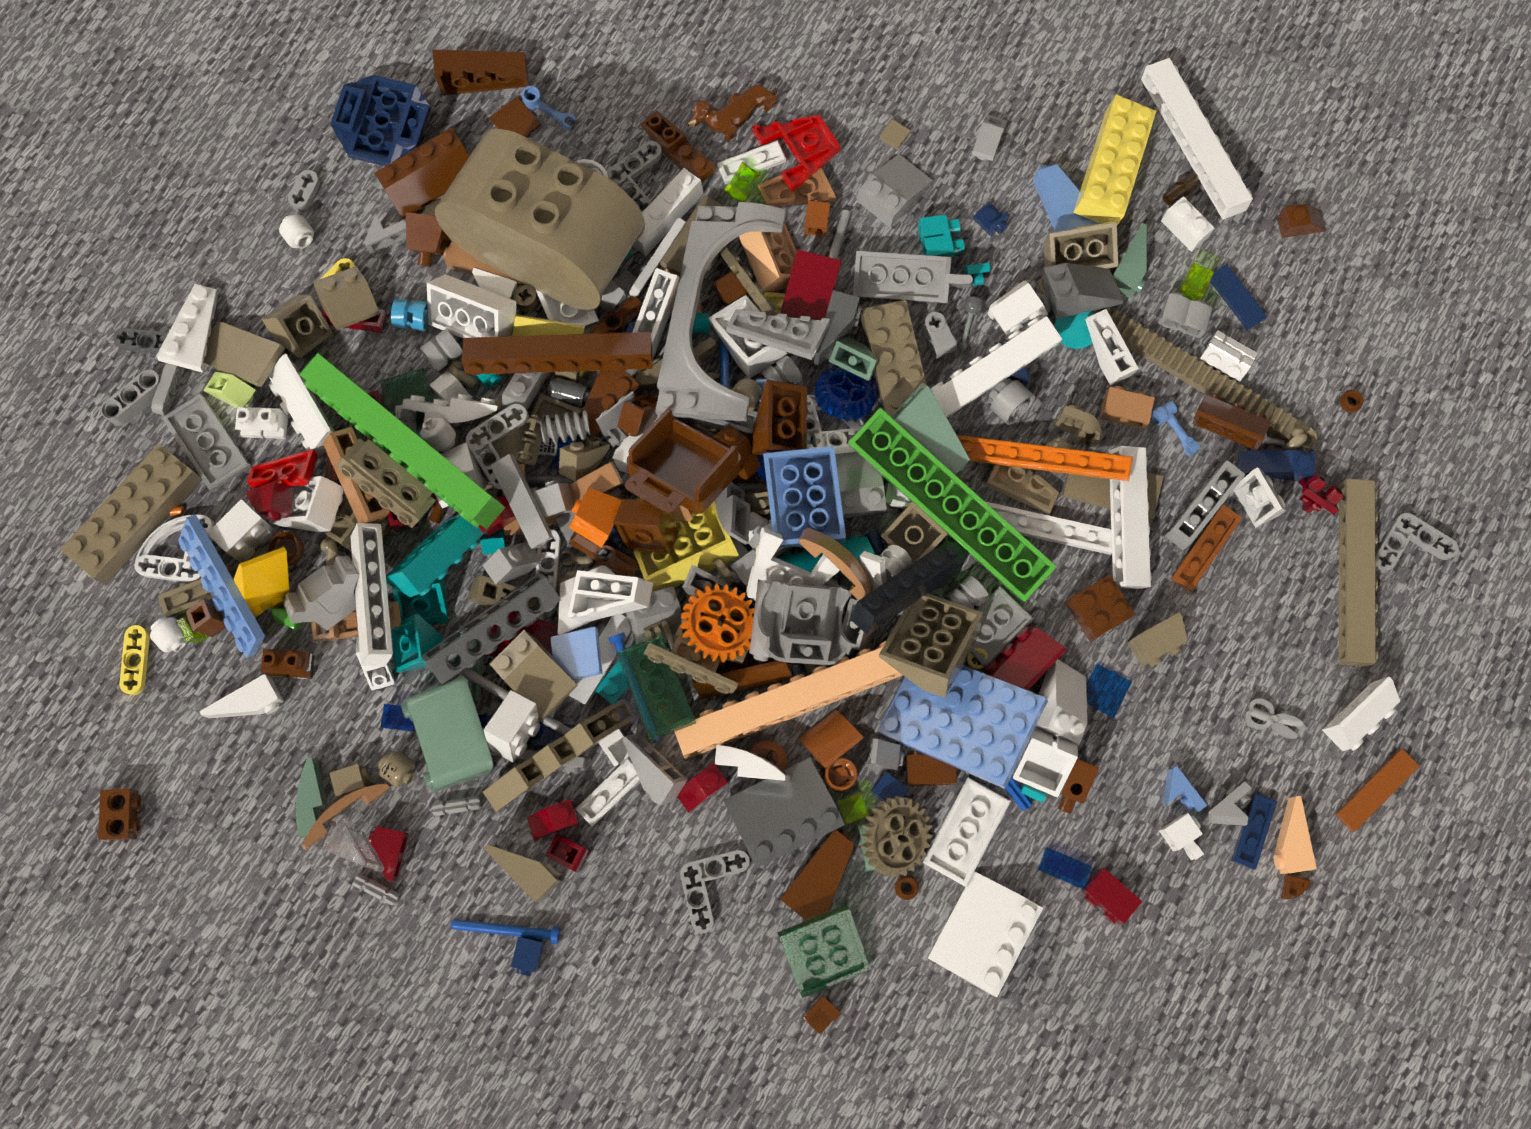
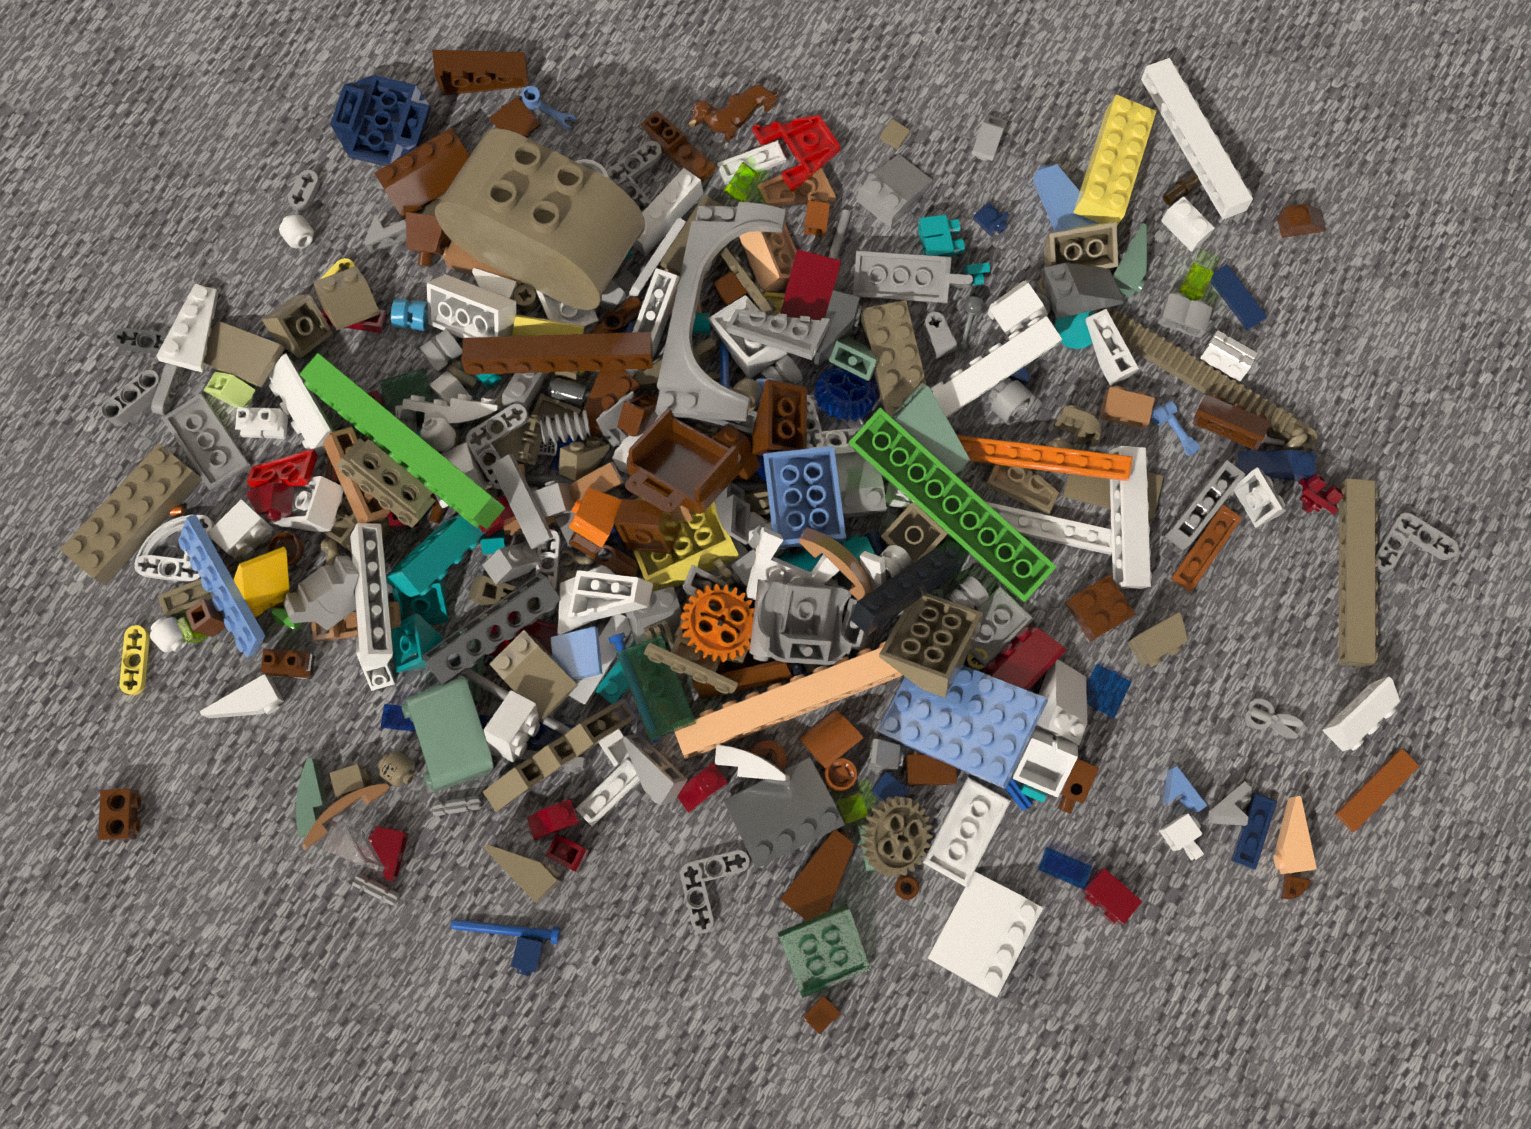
reddish brown plate [1339,390,1363,413] -> none

